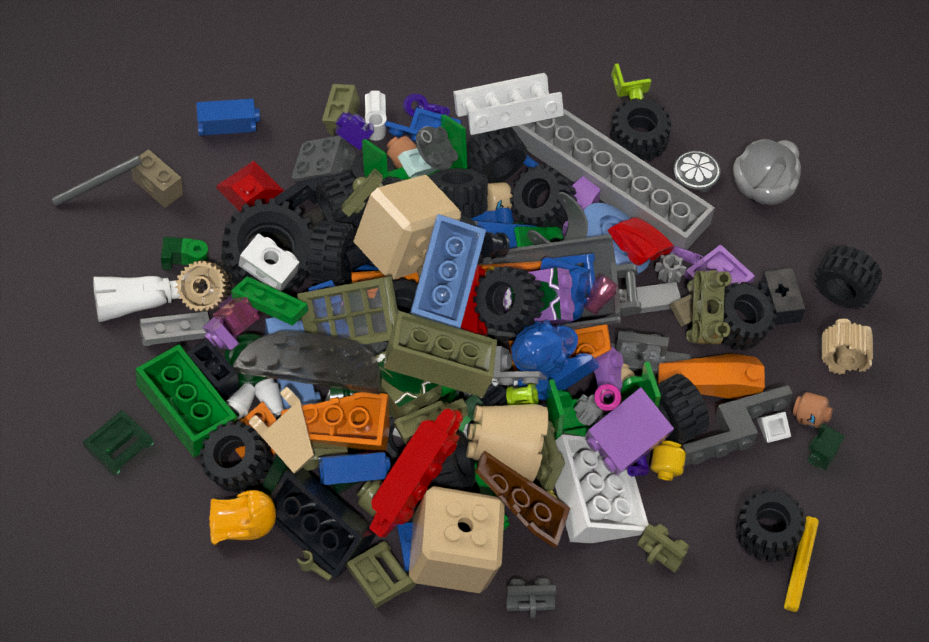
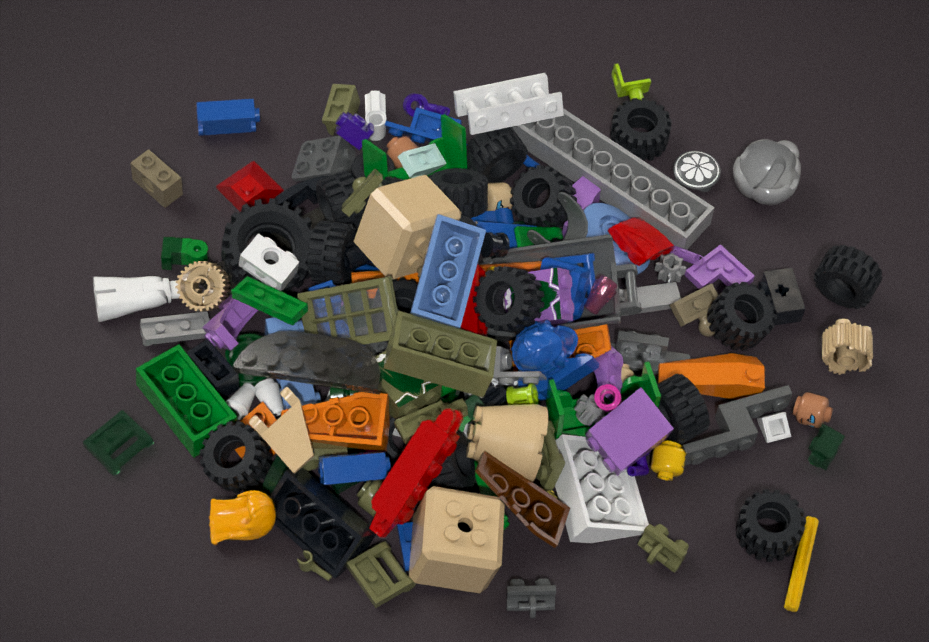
dark grey bar [52,155,142,207] -> none
clear pink panel [213,297,259,335] -> none
dark grey dish [416,126,458,170] -> none
olive piece [686,270,732,345] -> none

